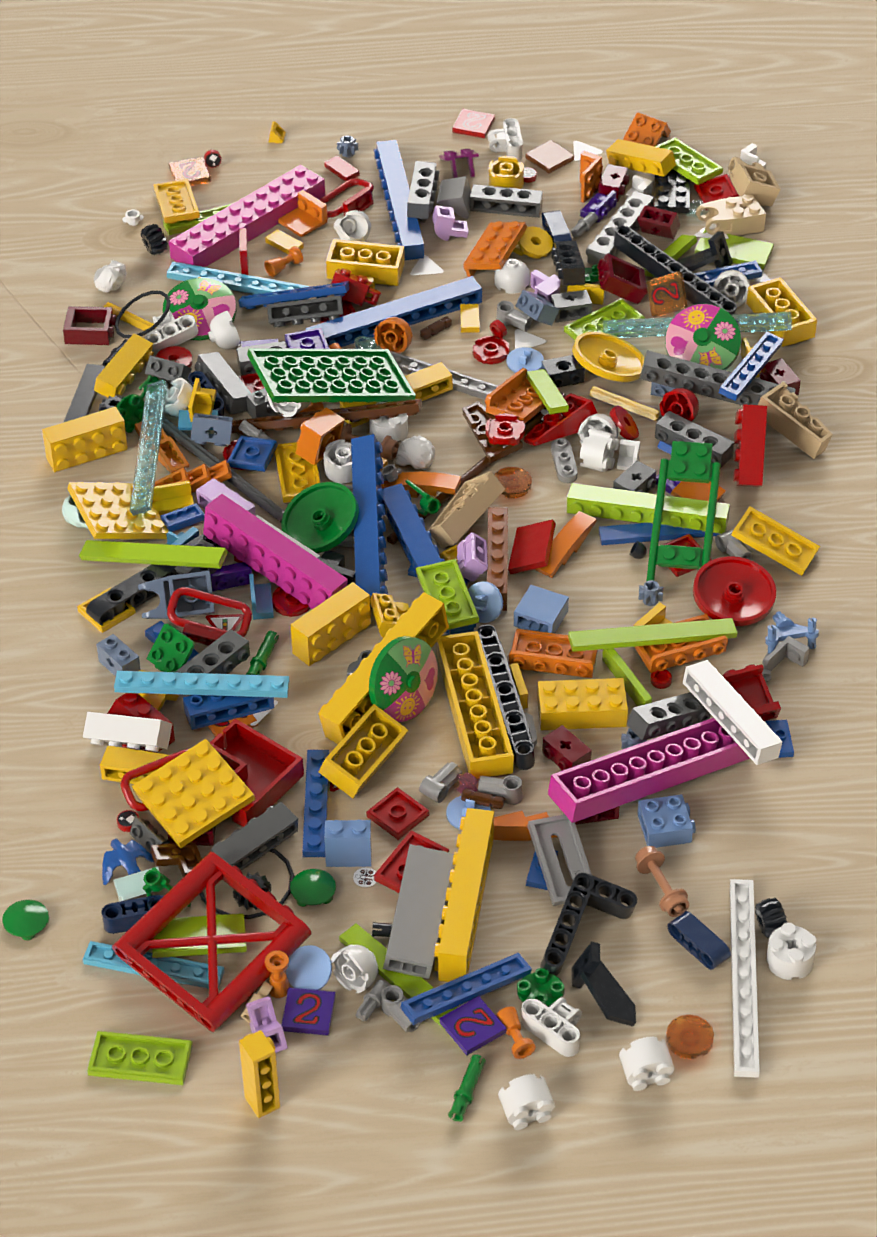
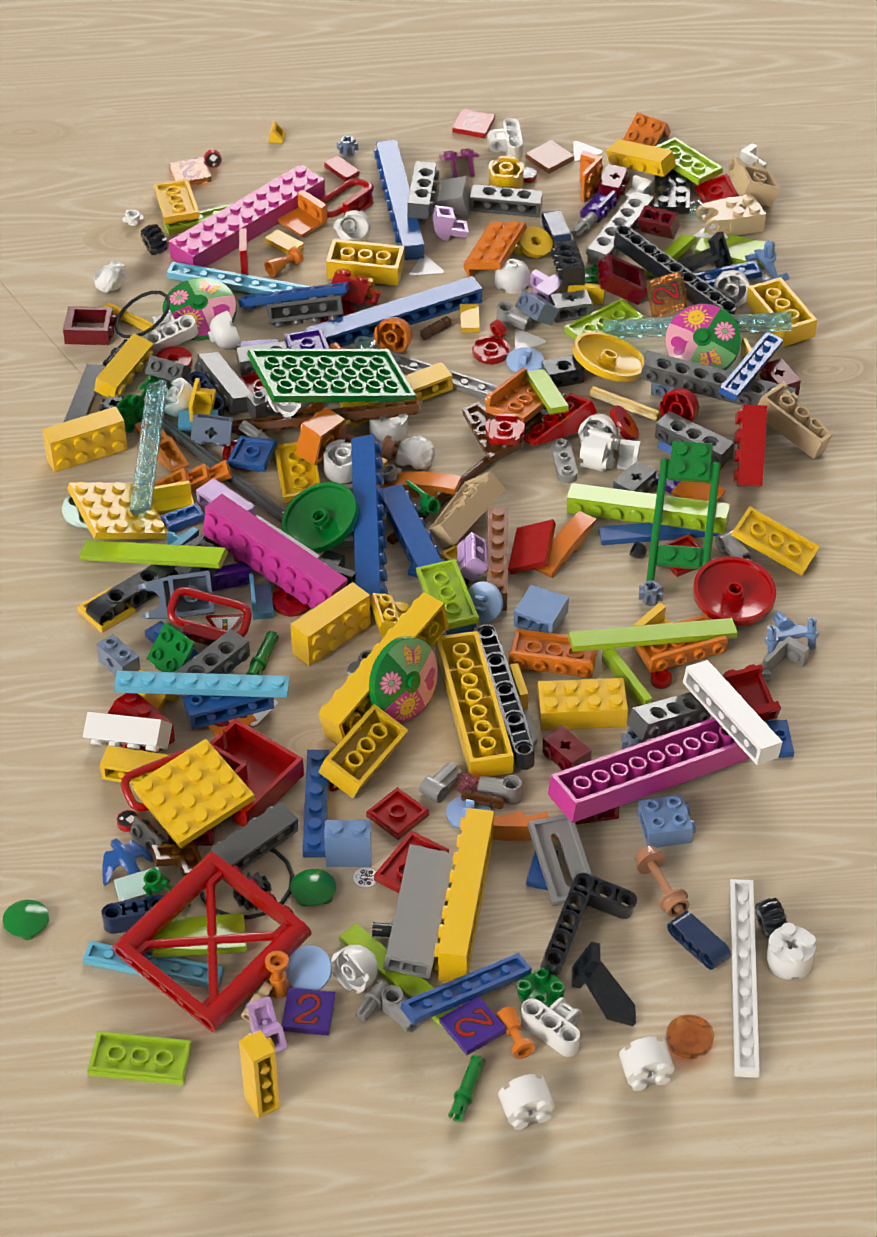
clear orange tile [494,467,532,498] -> none
none -> medium blue axle [745,240,789,283]

